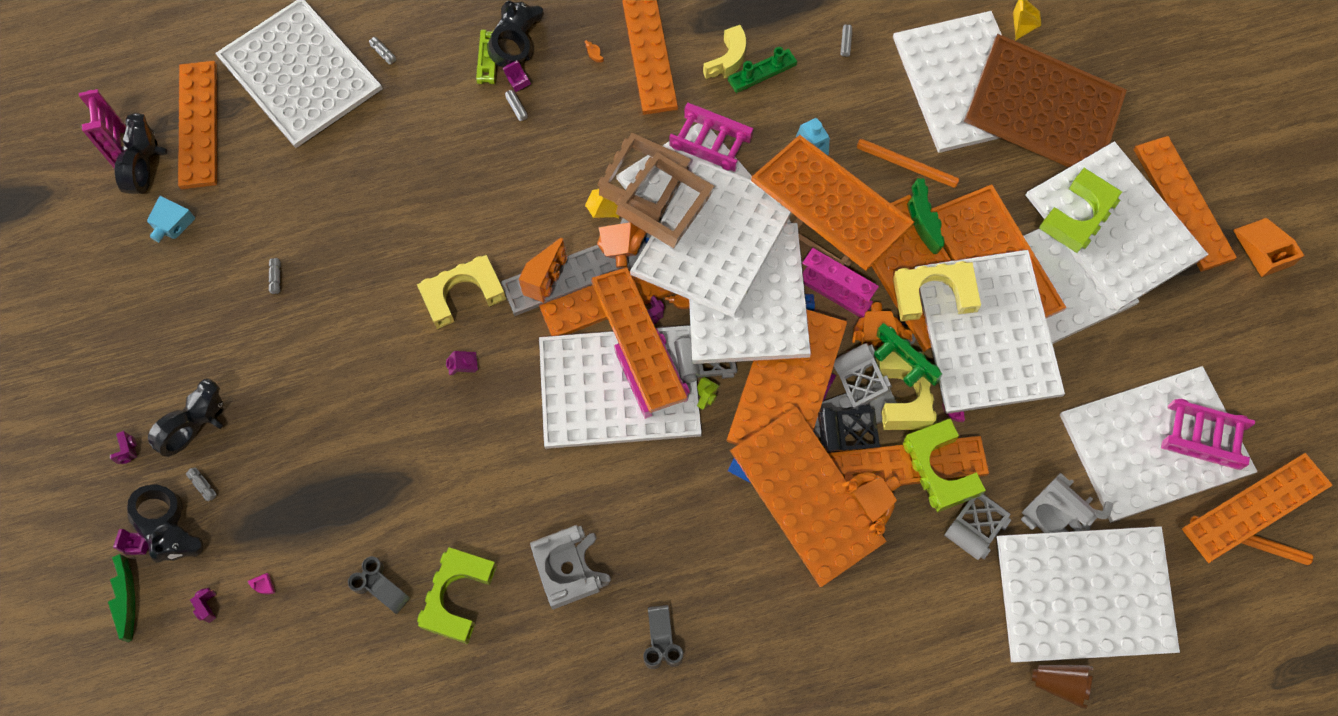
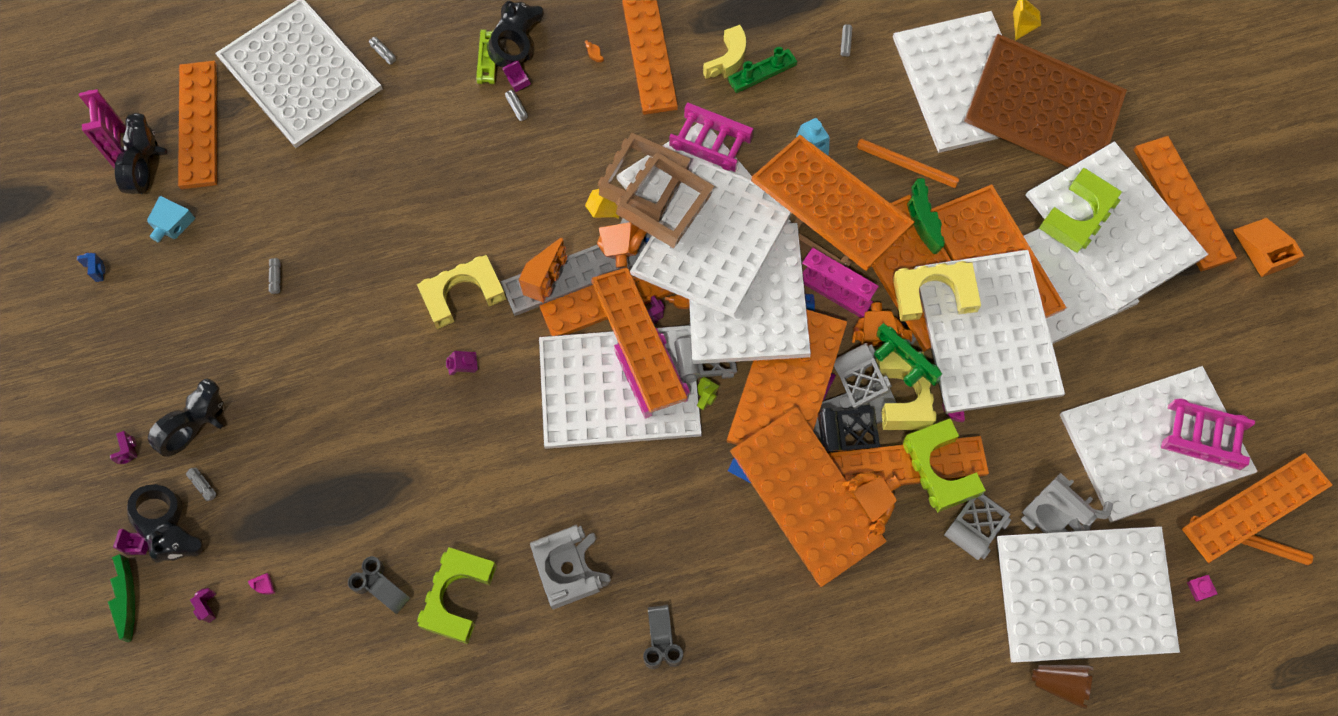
none -> blue bracket [77,253,105,282]
none -> dark pink plate [1187,575,1218,602]

